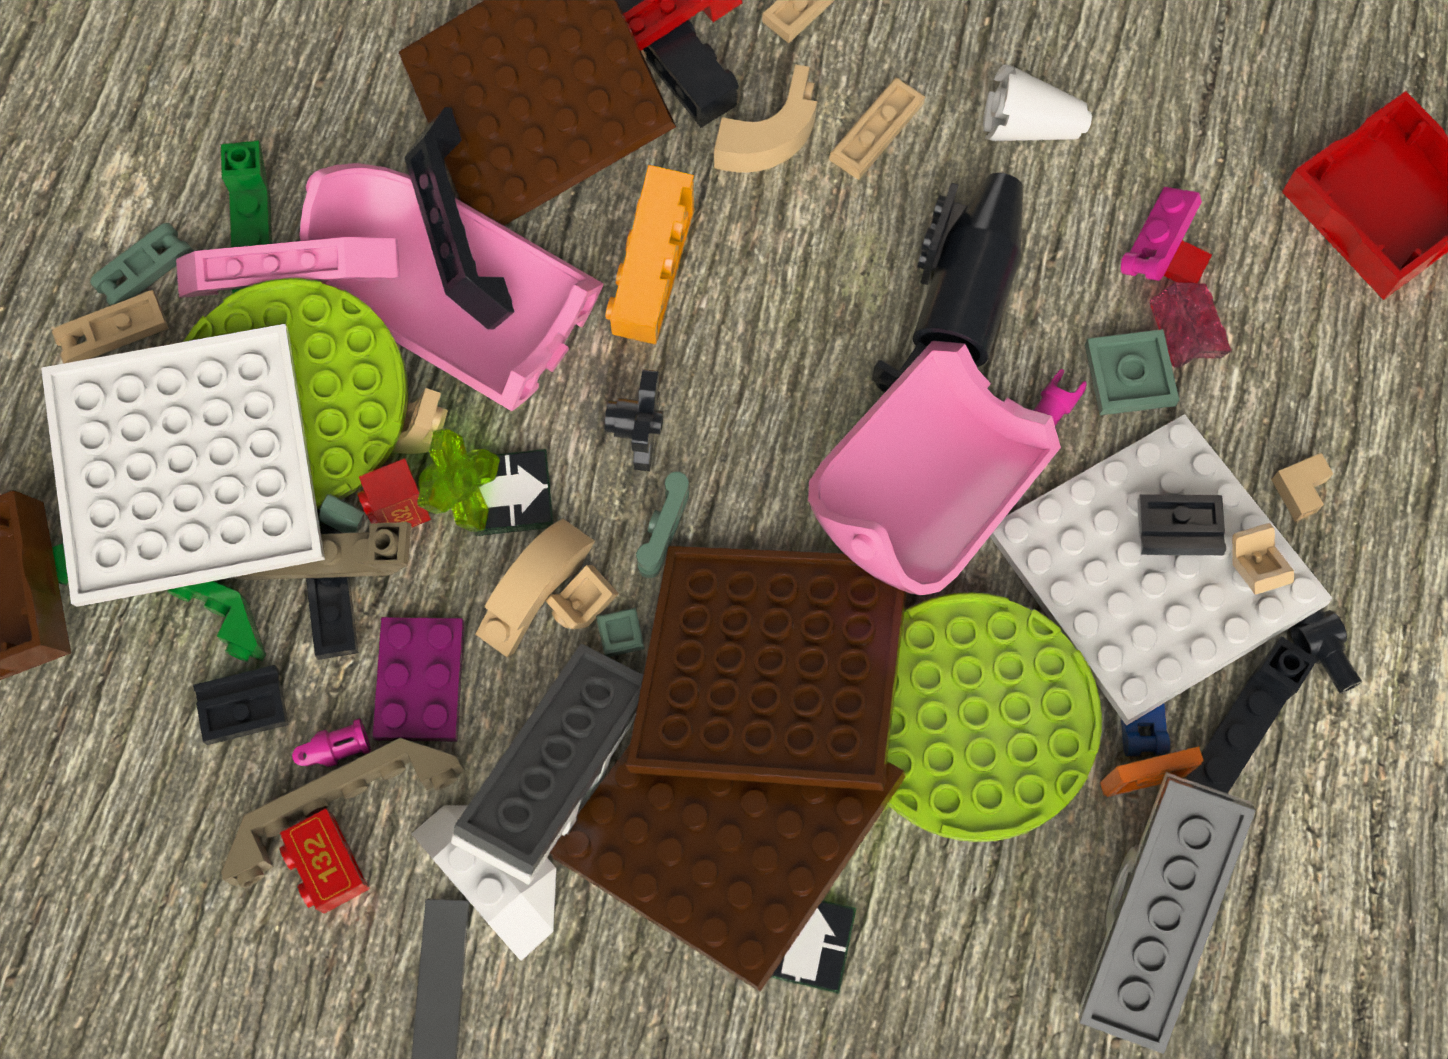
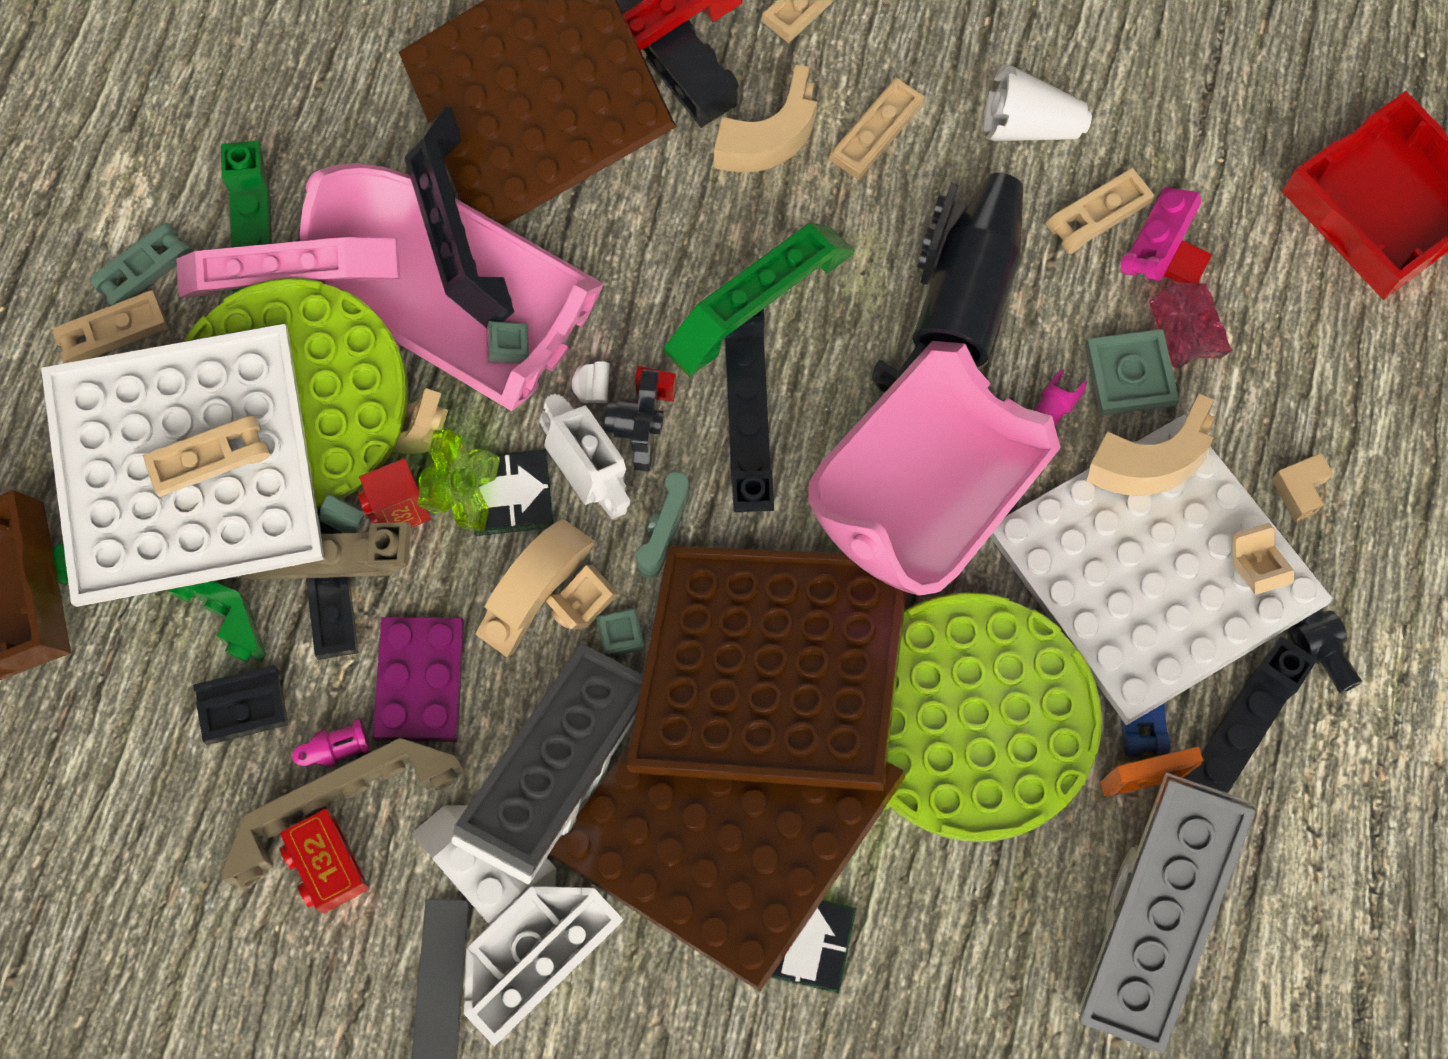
light orange wedge [605,165,694,345] -> none
black plate [1137,494,1227,556] -> none
none -> tan plate [142,416,270,497]
none -> white wedge [464,886,623,1046]
none -> sand green tile [487,321,529,364]
none -> white hinge [539,393,630,519]
none -> white plate [572,361,610,404]
none -> red tile [635,366,677,402]
none -> green slope [663,223,855,377]
none -> black slope [725,309,774,512]
none -> tan plate [1046,168,1155,254]
none -> tan arch [1086,394,1215,495]

